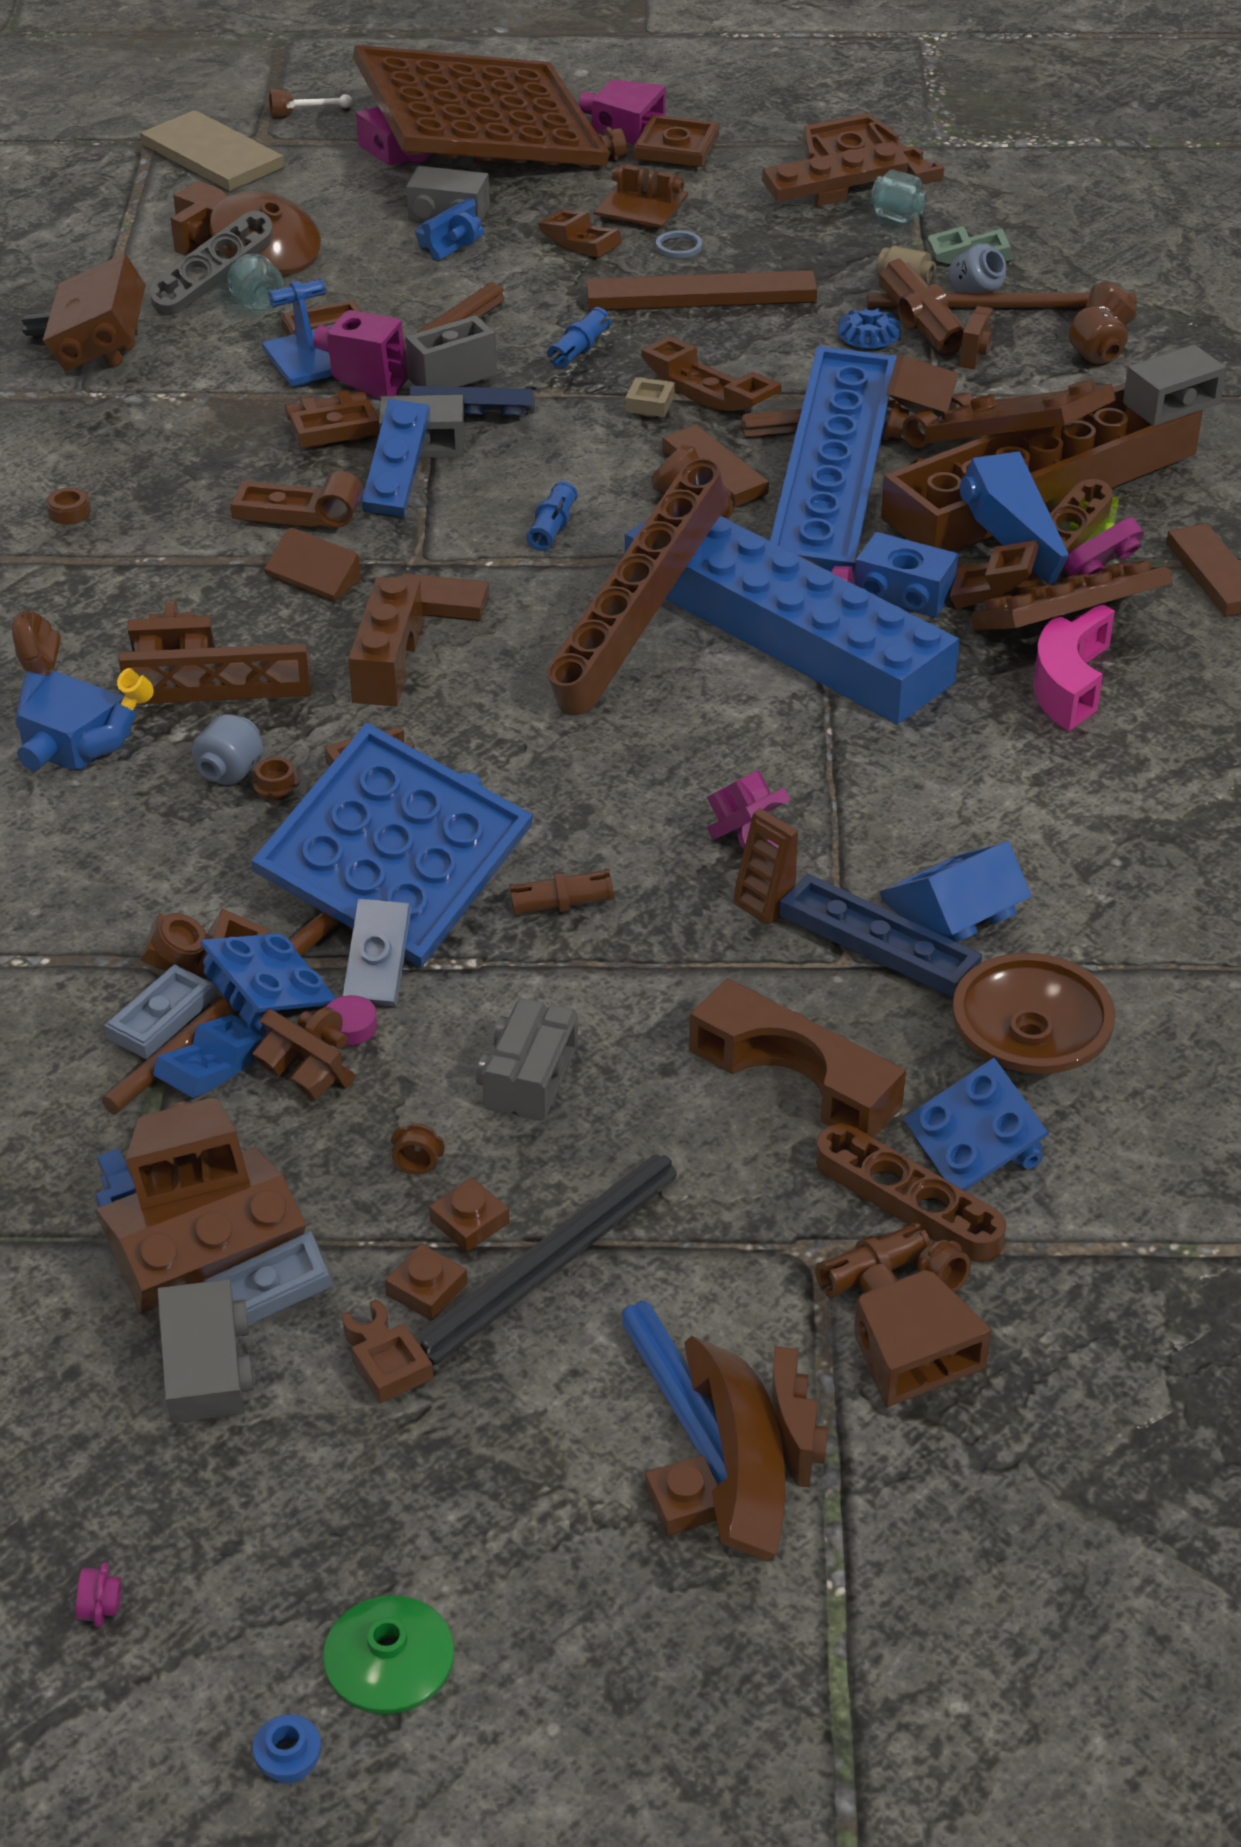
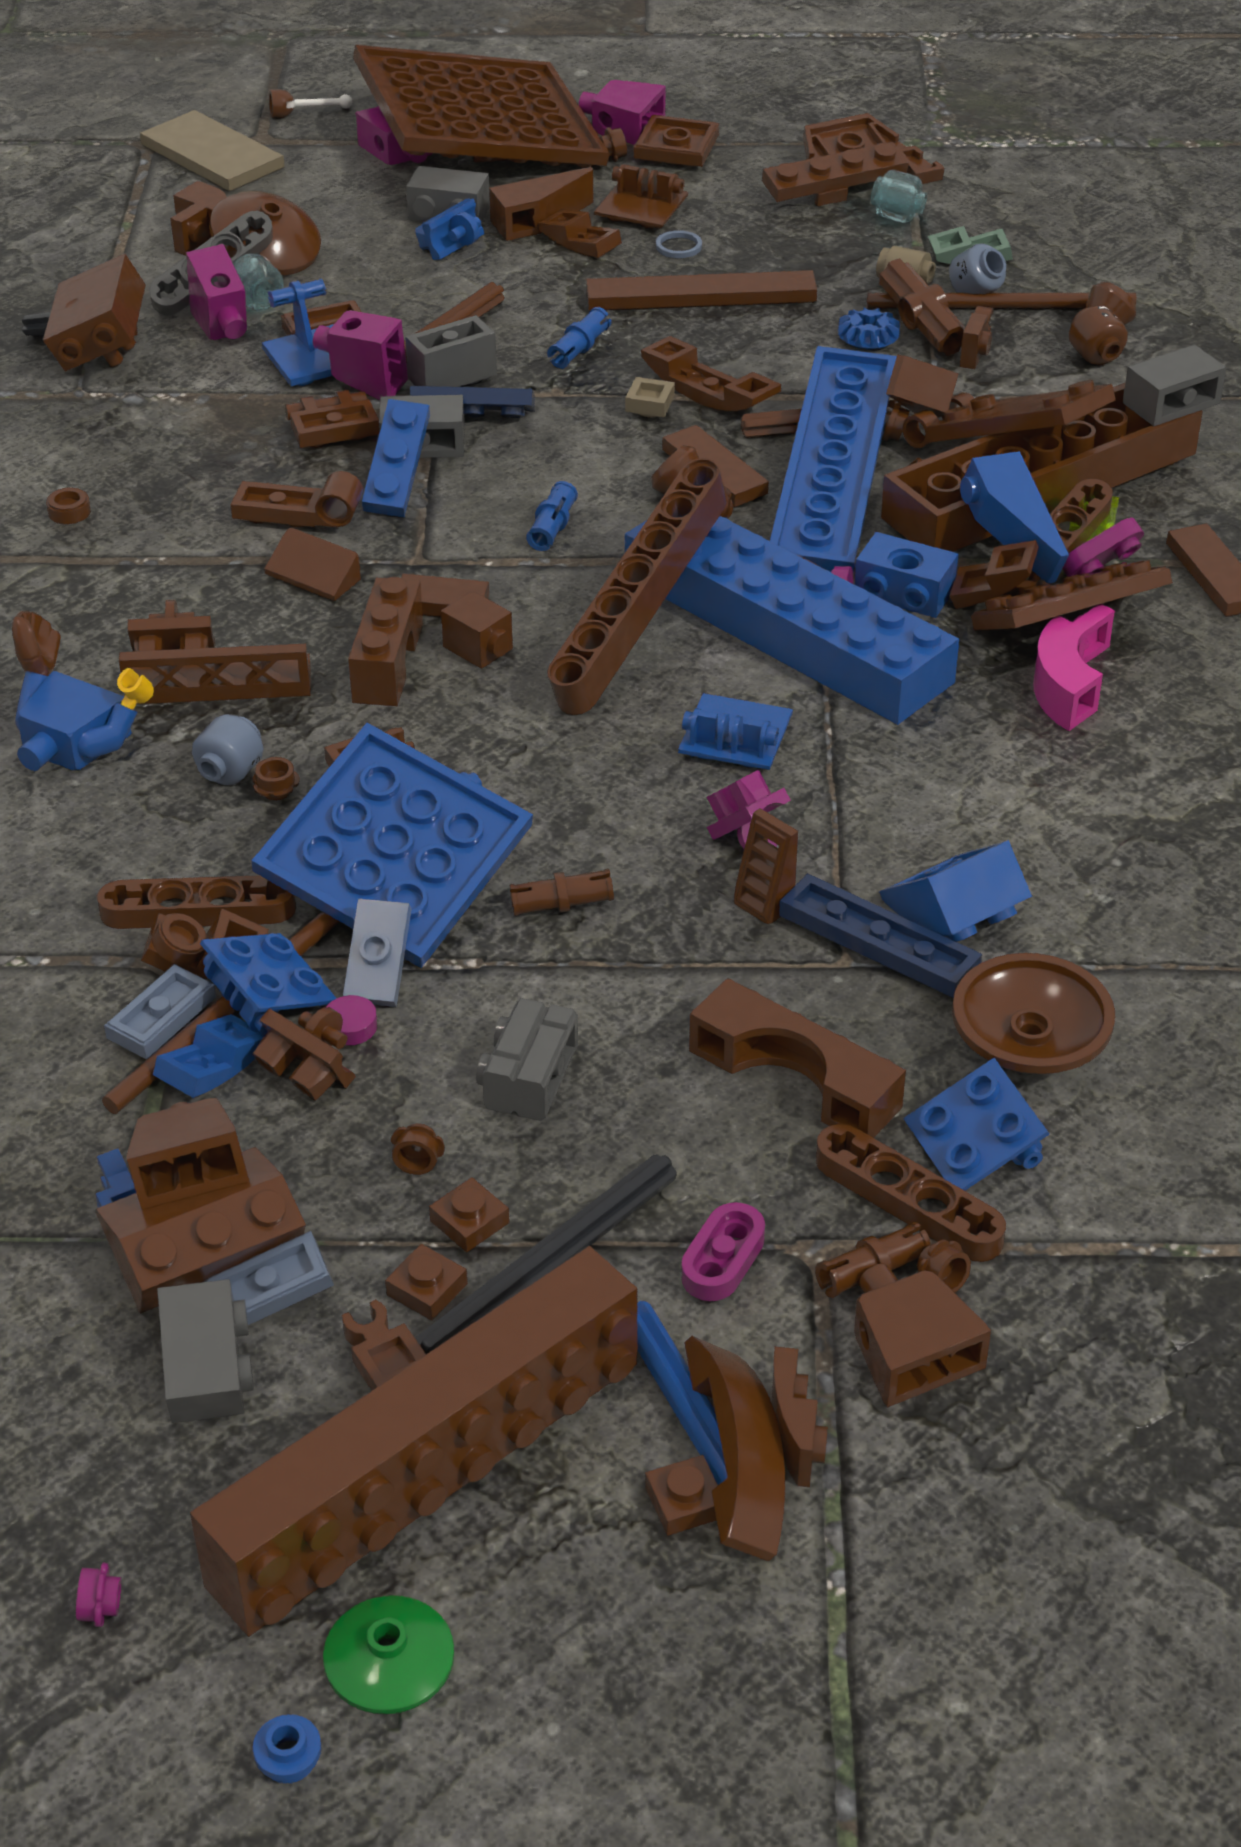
none -> reddish brown beam [97,875,297,929]
none -> magenta torso [186,244,247,340]
none -> reddish brown brick [190,1246,637,1637]
none -> reddish brown brick [441,591,513,669]
none -> reddish brown slope [489,167,593,241]
none -> blue hinge [678,693,793,770]
none -> magenta plate [681,1202,765,1301]

